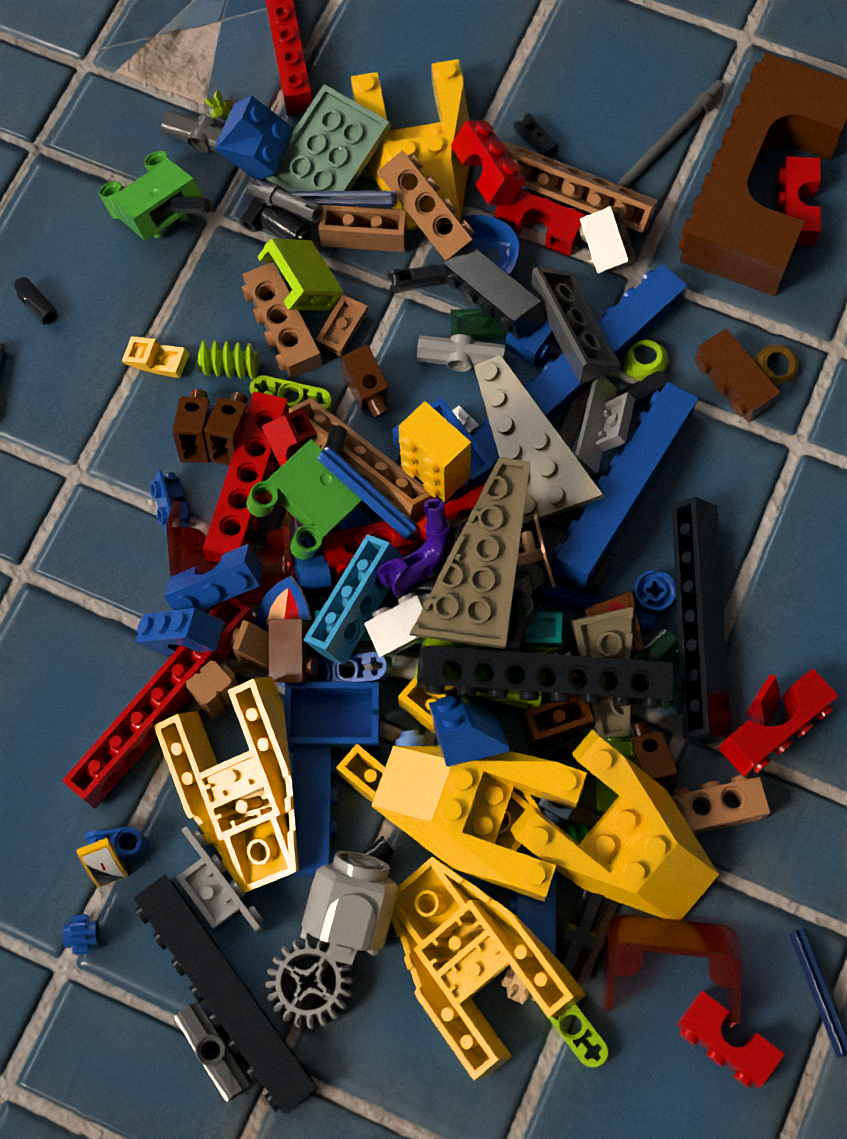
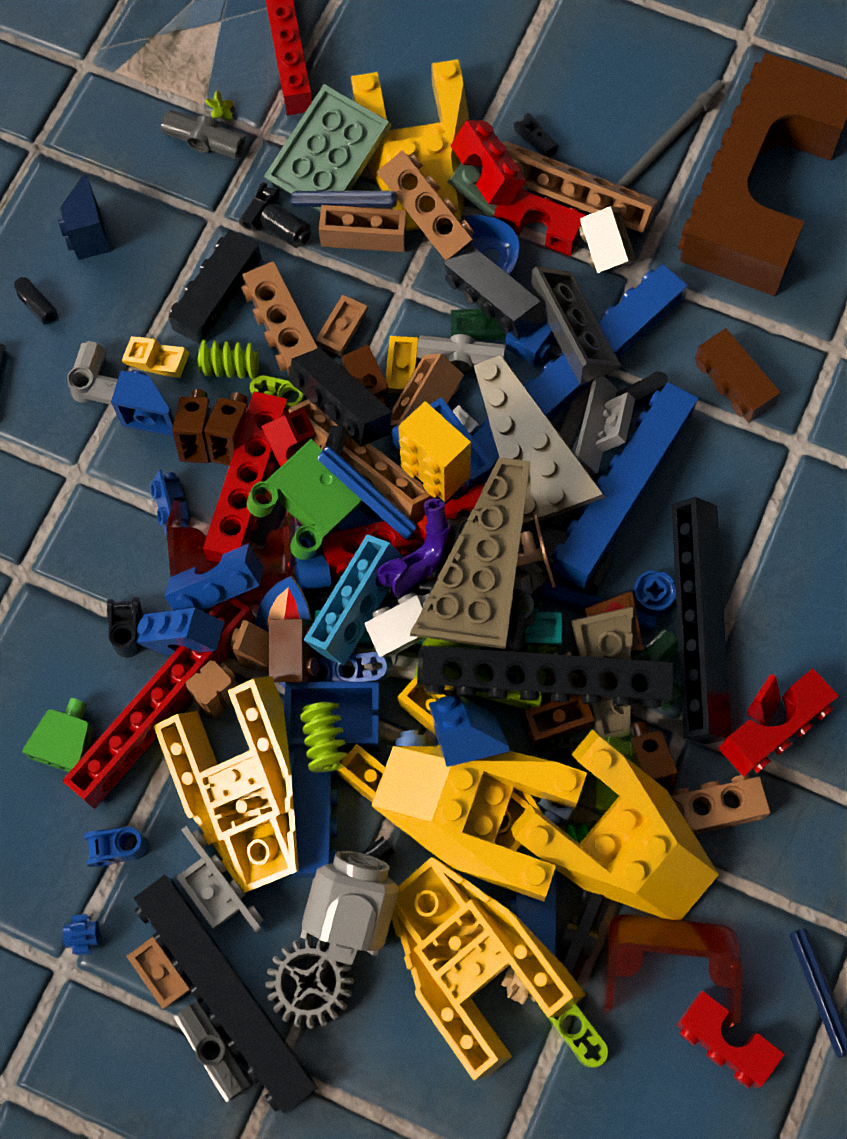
slope [76,838,128,888] -> none
bright green piece [98,151,211,241] -> none
blue slope [214,95,294,180] -> none
dark grey pin [247,178,324,223] -> none
lime panel [258,238,344,311] -> none
black bar [387,264,440,293] -> none
lime piece [622,339,669,381] -> none
pearl gold piece [753,344,799,385] -> none
red arch [777,156,821,246] -> none
none -> bright green torso [22,698,94,772]
none -> dark blue slope [58,175,111,260]
none -> light grey piece [67,341,118,405]
none -> black piece [107,597,142,658]
none -> blue slope [111,370,174,437]
none -> medium nougat plate [126,937,190,1010]
none -> black brick [168,230,261,345]
none -> black brick [289,348,392,447]
none -> lime piece [300,702,348,773]
none -> yellow plate [385,336,418,394]
none -> medium nougat brick [390,354,464,433]
none -> sand green plate [448,163,497,217]

